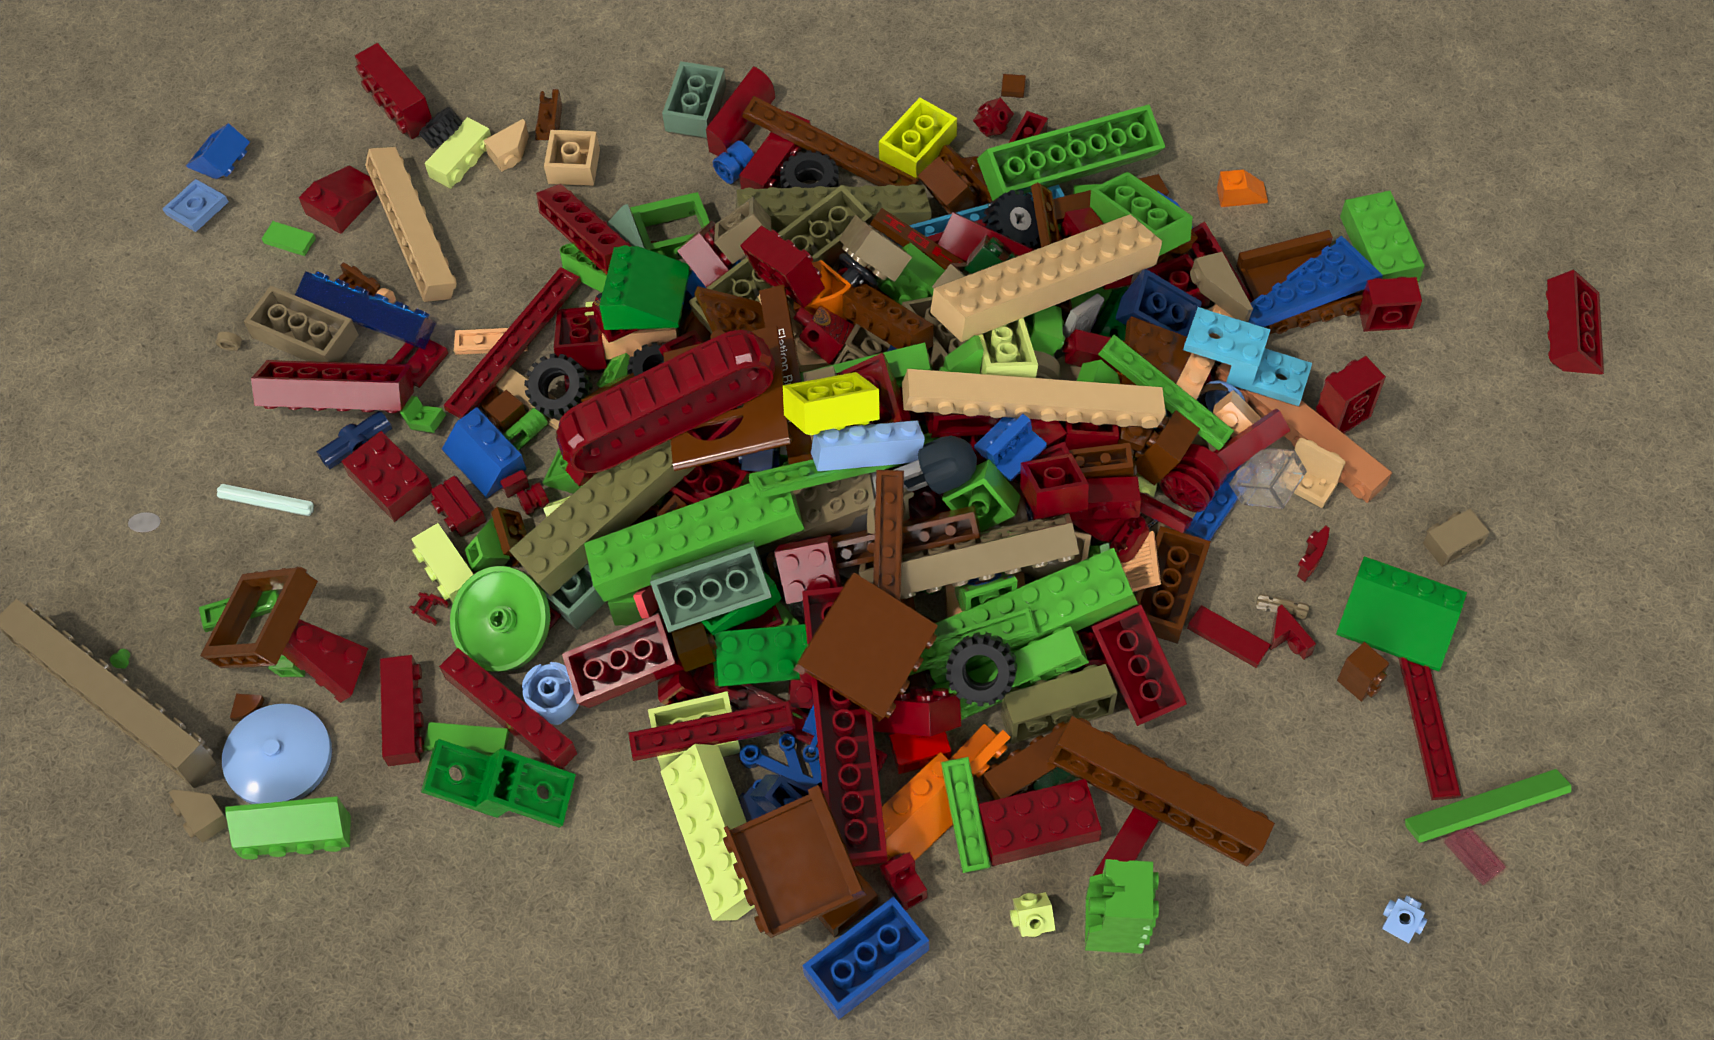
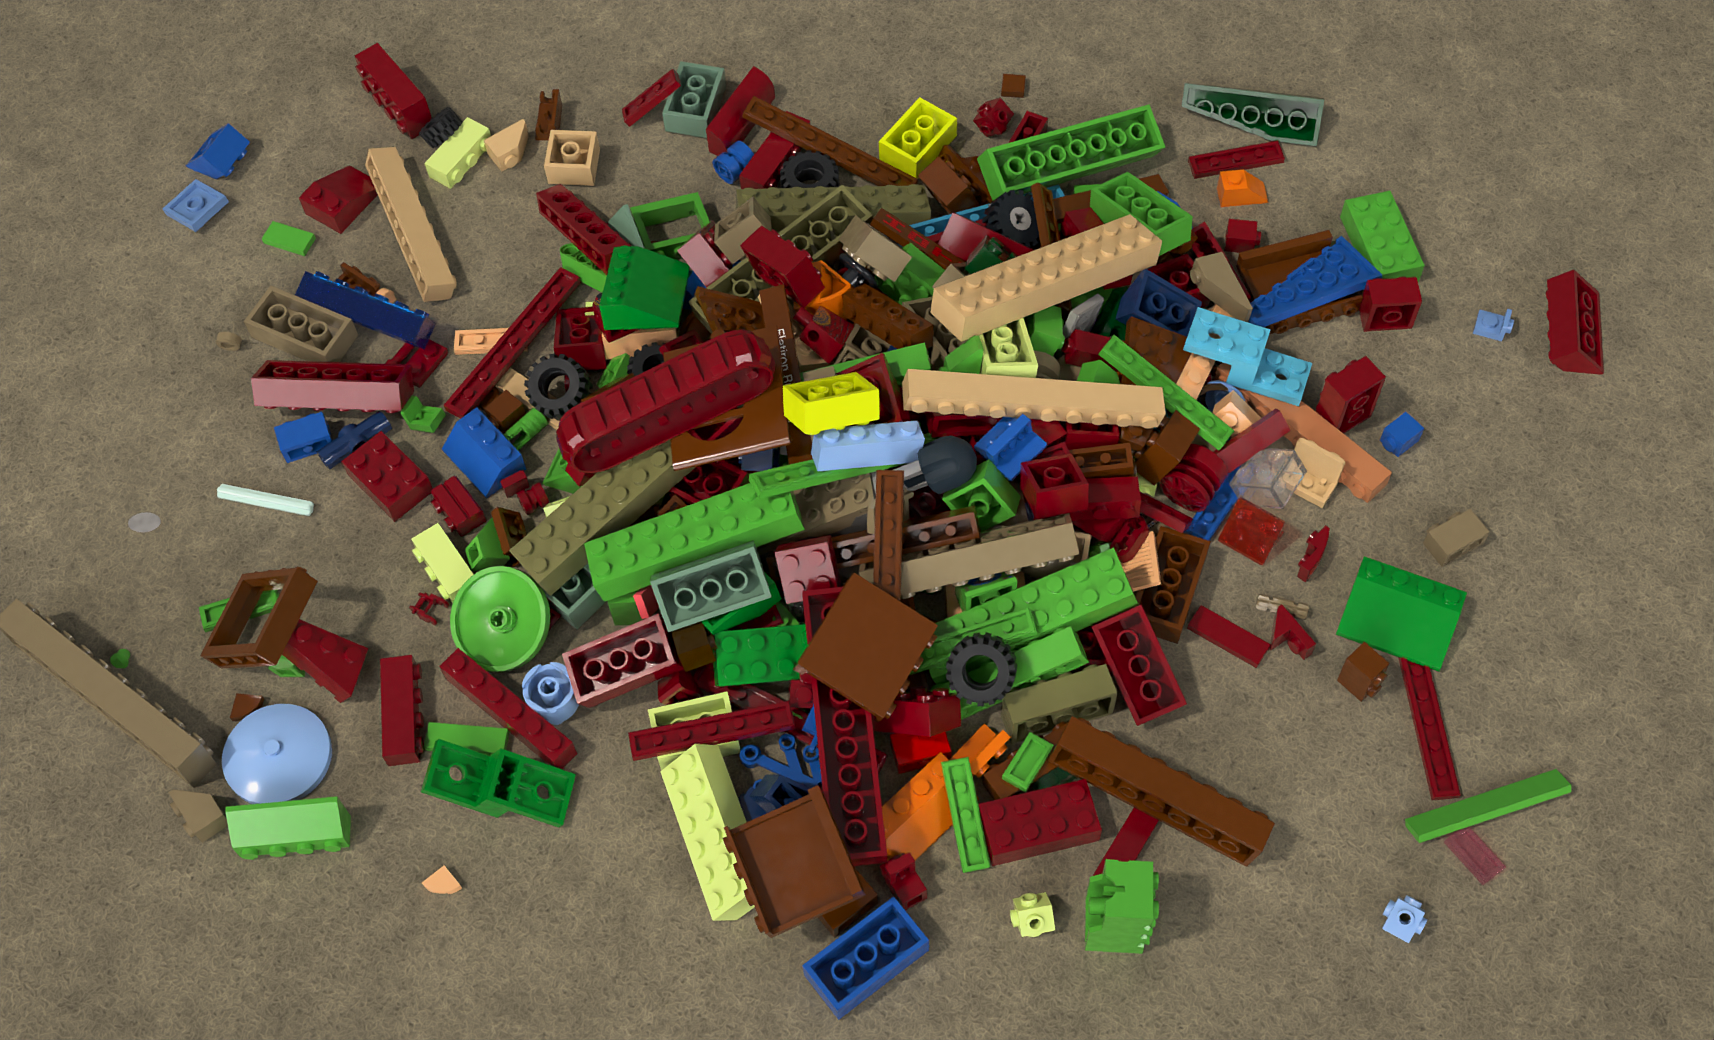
none -> blue brick [274,412,333,463]
none -> light nougat tile [422,865,462,894]
none -> dark red tile [622,69,681,127]
none -> bright green tile [1002,732,1054,792]
none -> dark green wedge [1182,83,1325,146]
none -> dark red tile [1188,141,1285,179]
none -> clear red bracket [1218,497,1285,565]
none -> dark red brick [1224,219,1261,253]
none -> blue brick [1380,412,1424,457]
none -> medium blue bracket [1473,309,1514,341]

